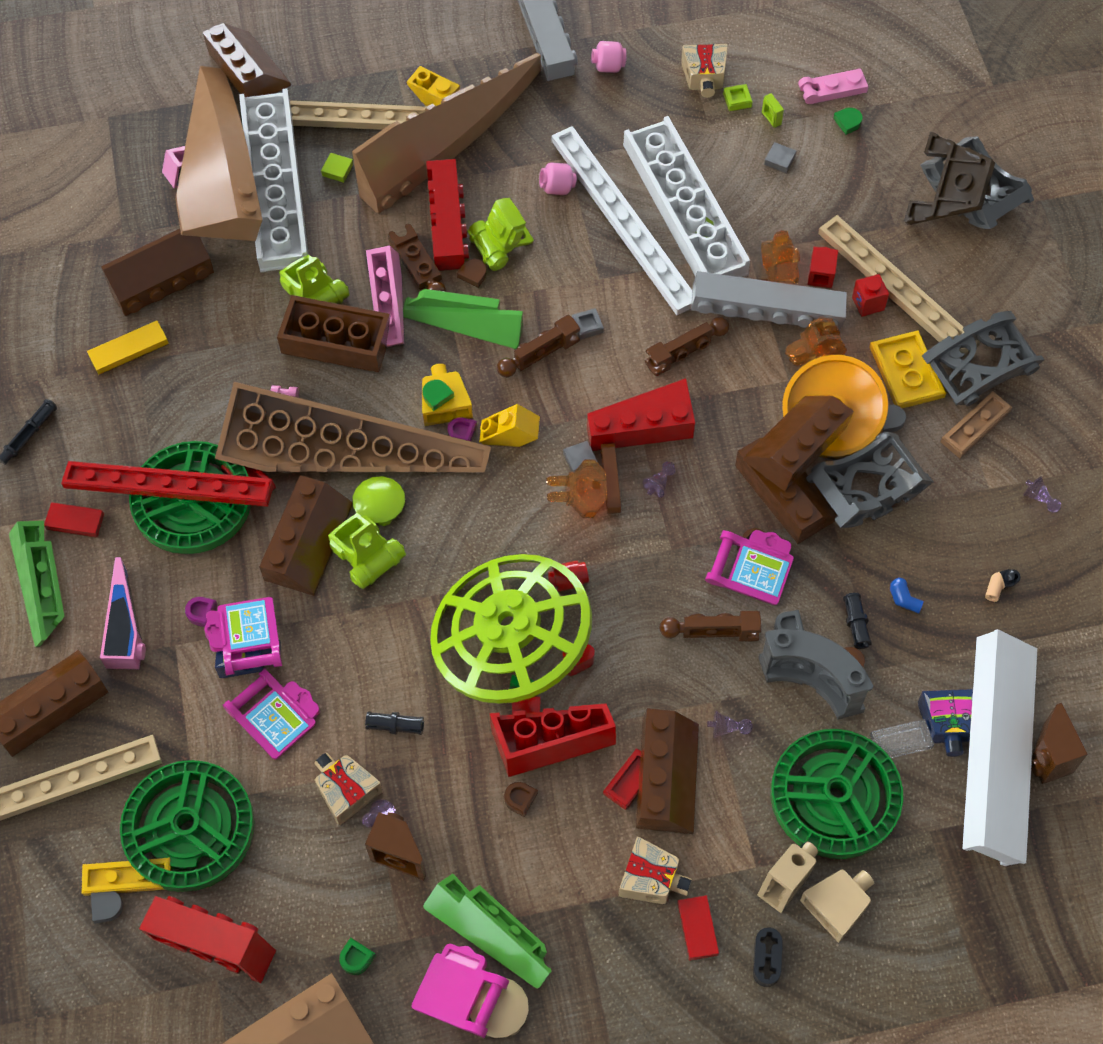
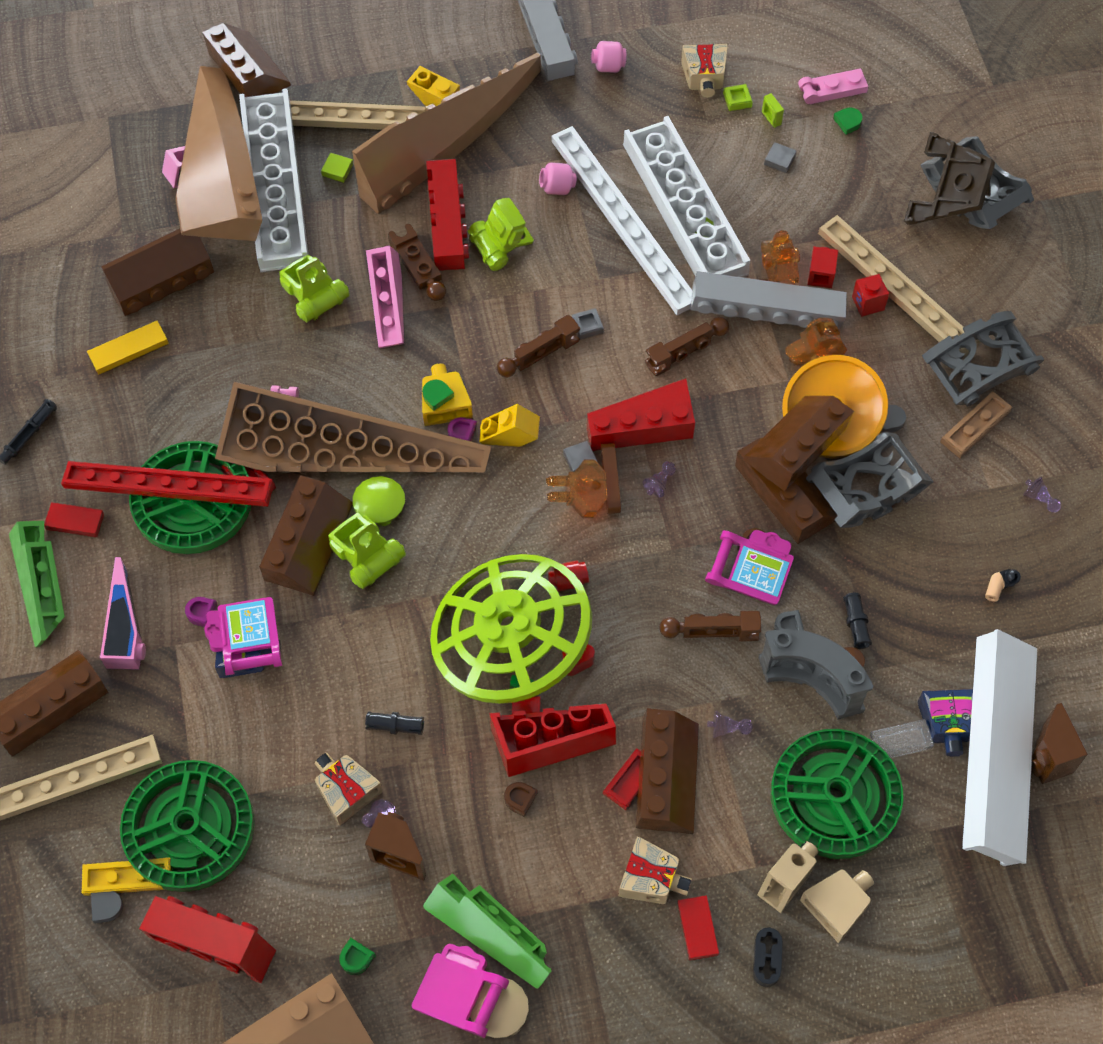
piece [222,668,320,760] -> none
reddish brown slope [277,295,390,372] -> none
bright green wedge [403,289,523,349] -> none
reddish brown tile [457,259,487,288] -> none
yellow tile [870,330,946,409] -> none
blue arm [890,578,924,614] -> none

